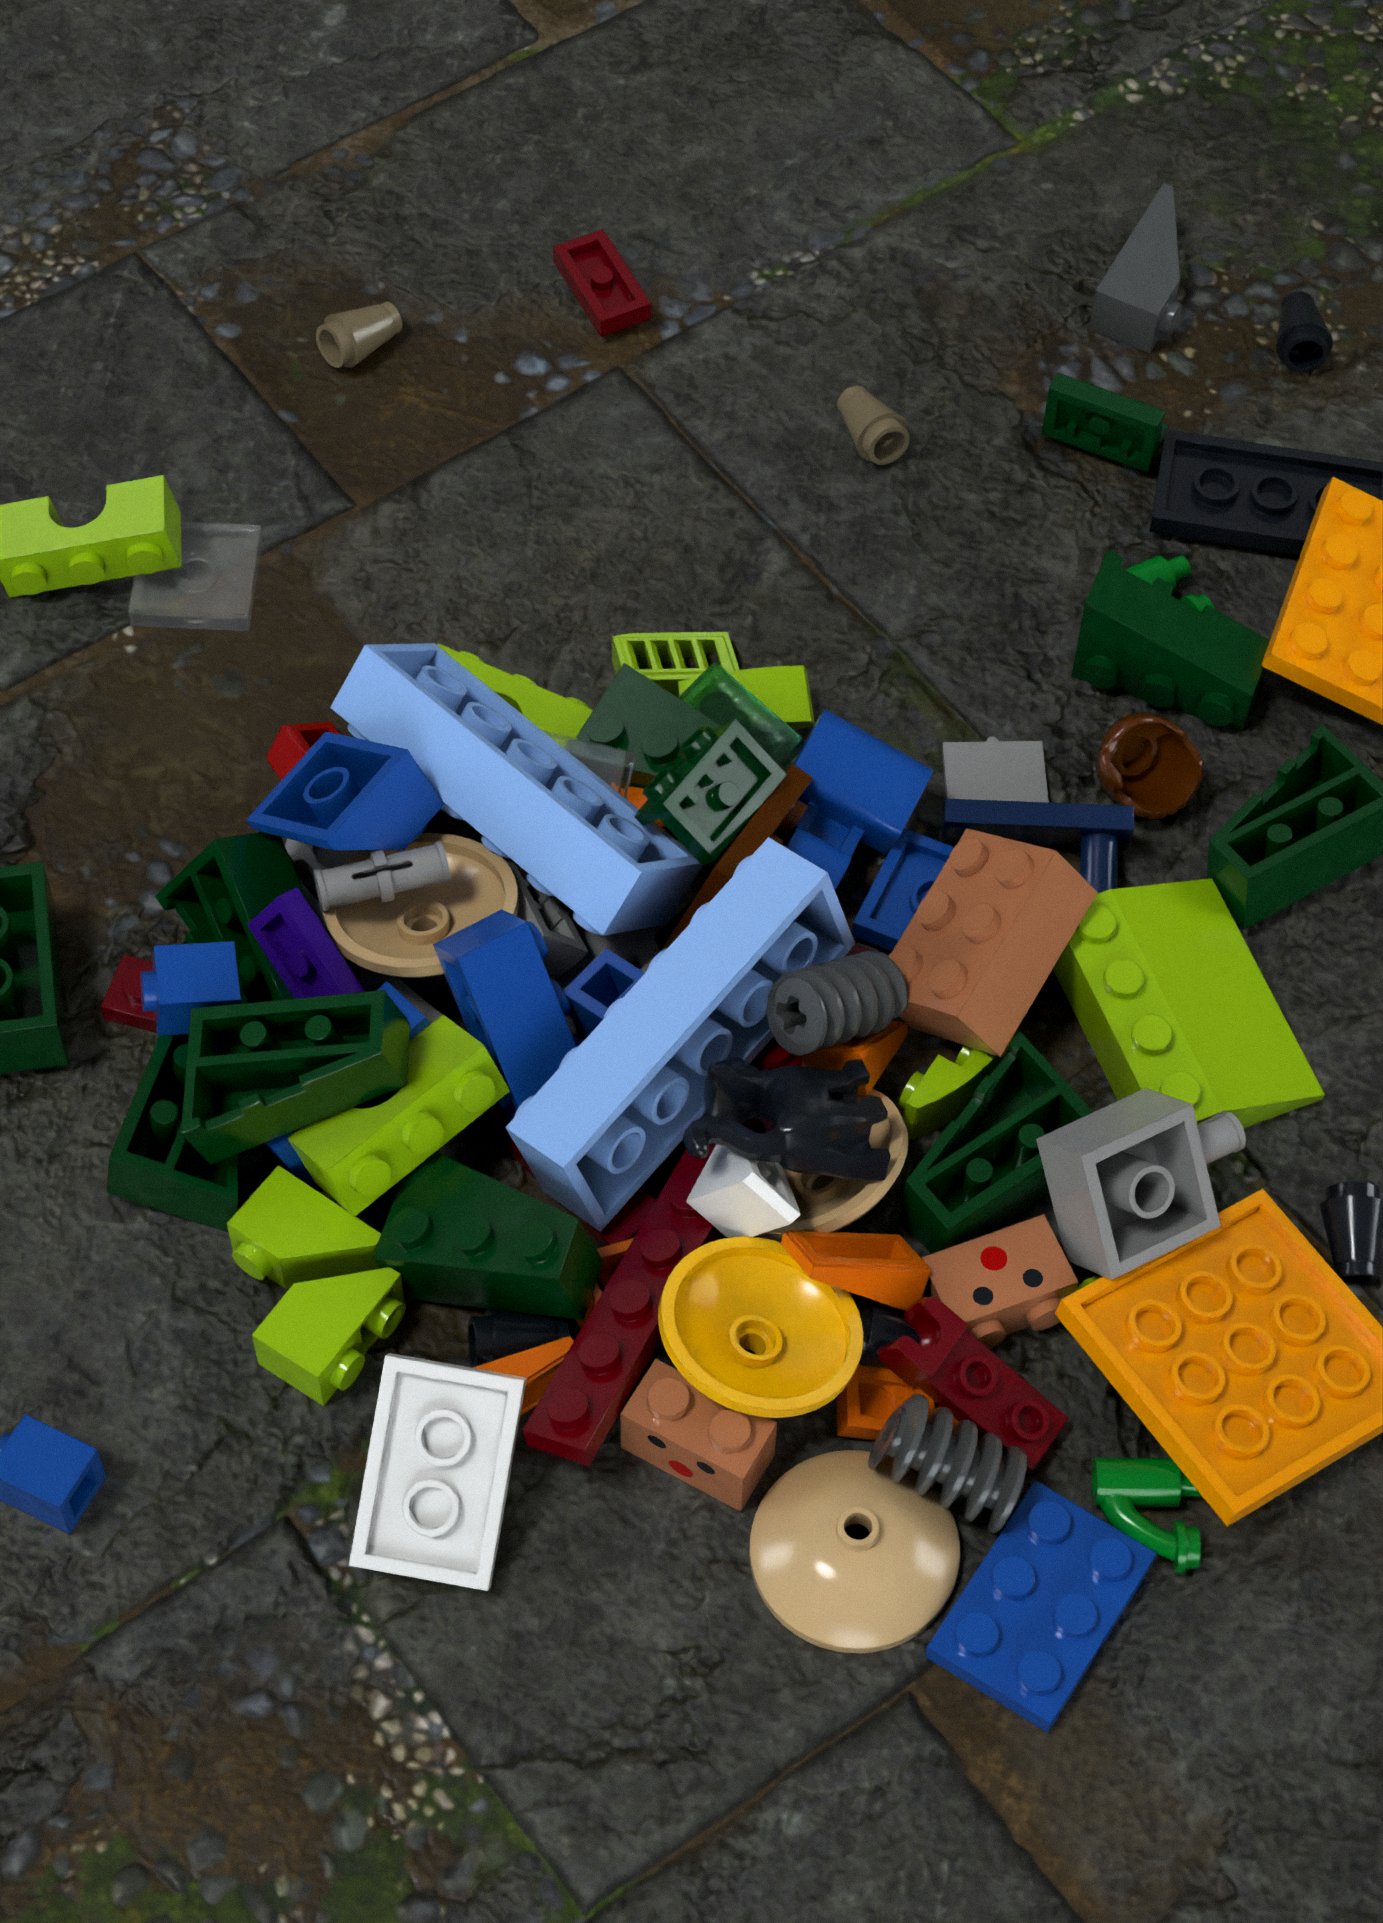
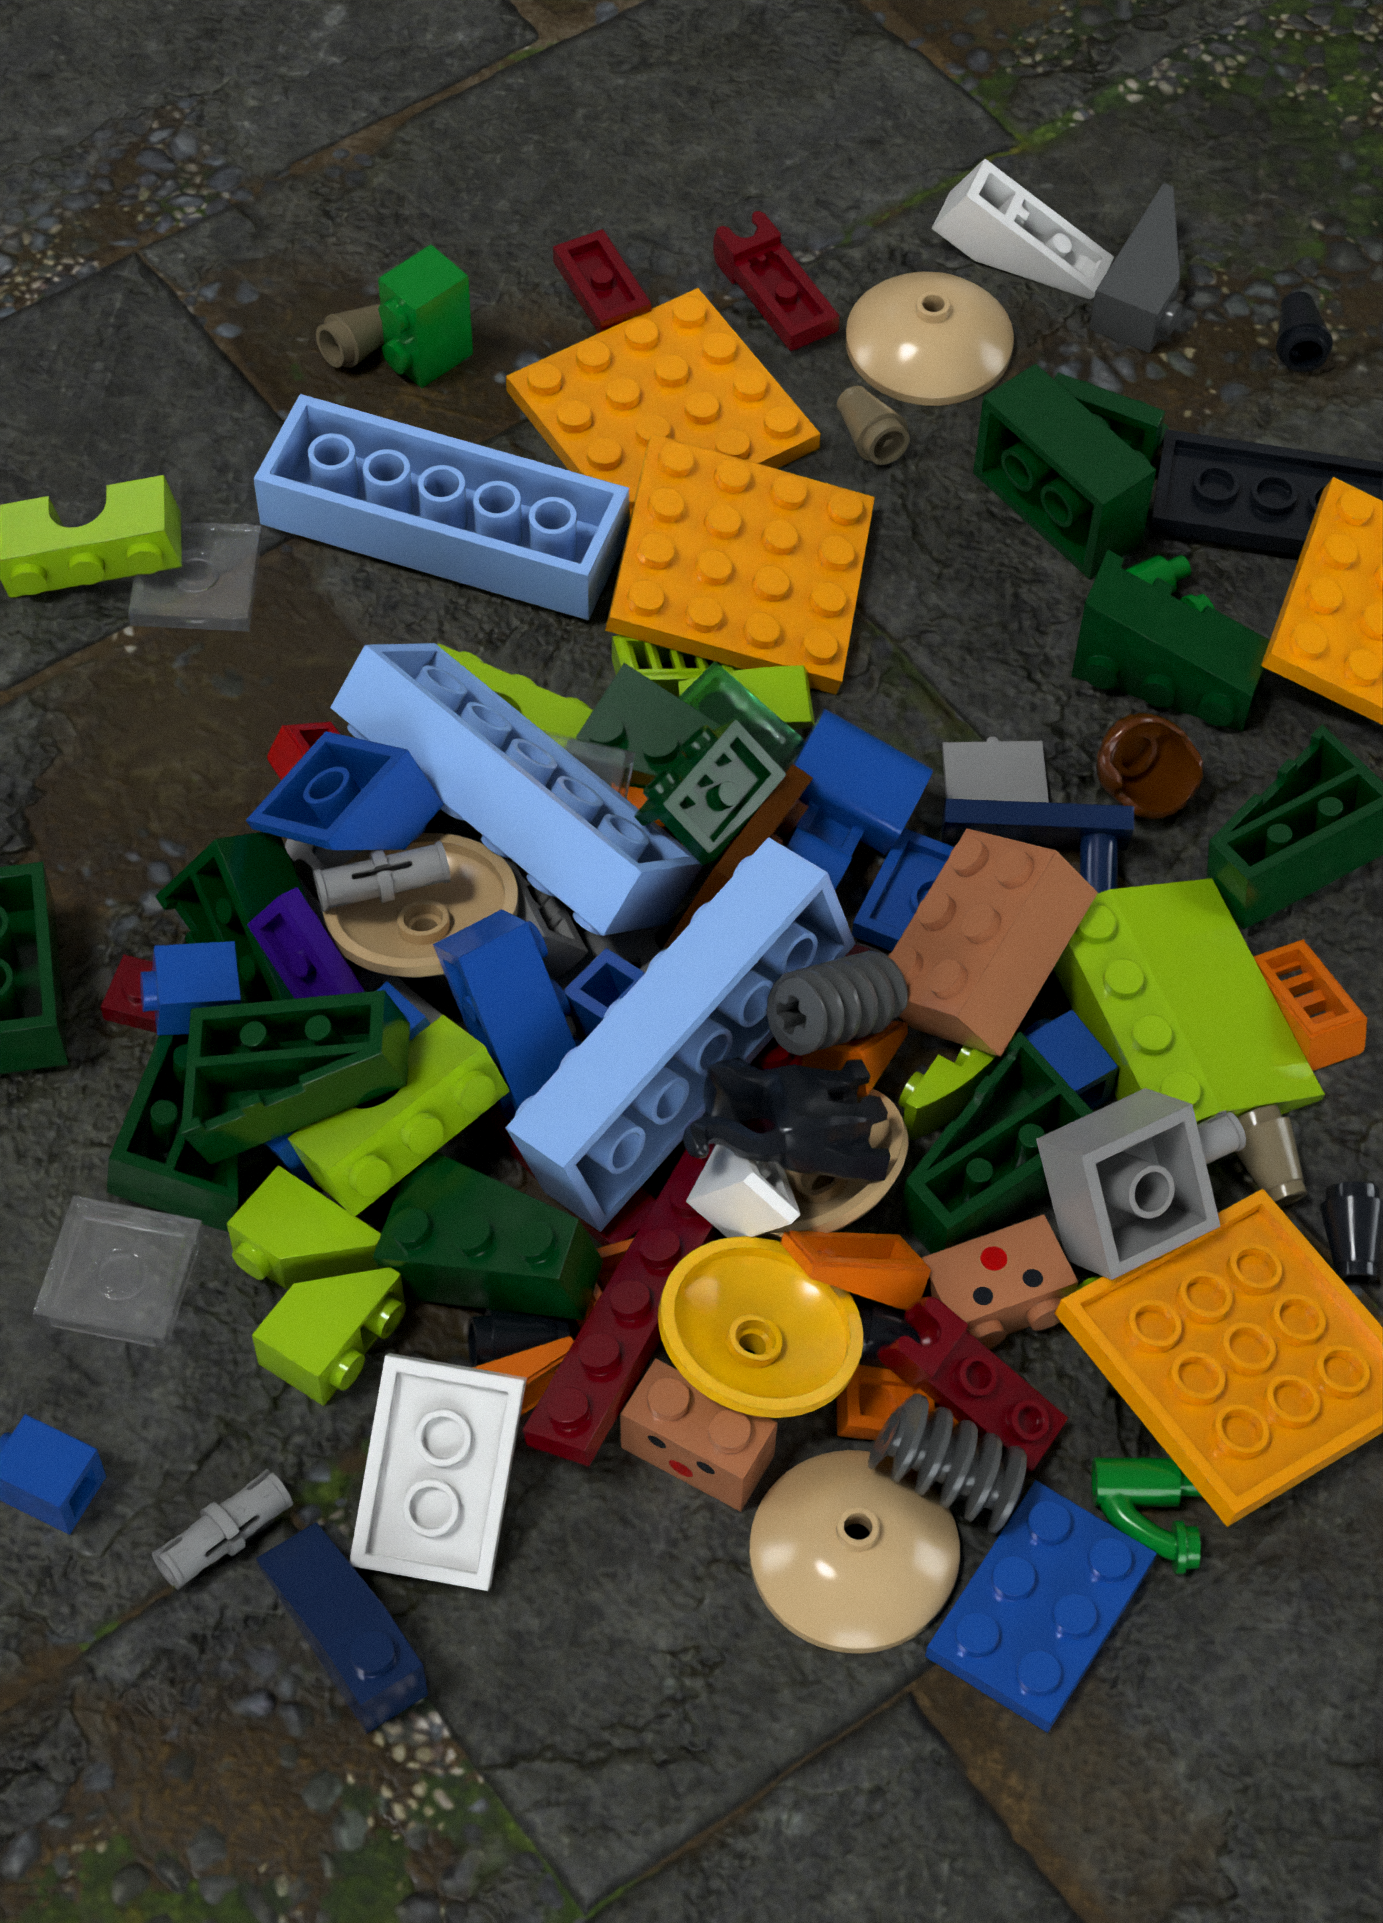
none -> clear tile [33,1195,204,1349]
none -> light grey pin [152,1469,293,1590]
none -> light blue brick [254,394,630,620]
none -> dark blue slope [256,1522,428,1734]
none -> green brick [378,244,473,388]
none -> light orange plate [506,288,821,518]
none -> light orange plate [605,433,875,695]
none -> dark red plate [713,211,840,352]
none -> tan dish [846,272,1014,406]
none -> white slope [931,159,1114,300]
none -> dark green brick [973,363,1156,580]
none -> blue brick [1023,1010,1119,1110]
none -> dark tan cone [1235,1105,1308,1208]
none -> orange slope [1253,939,1367,1071]

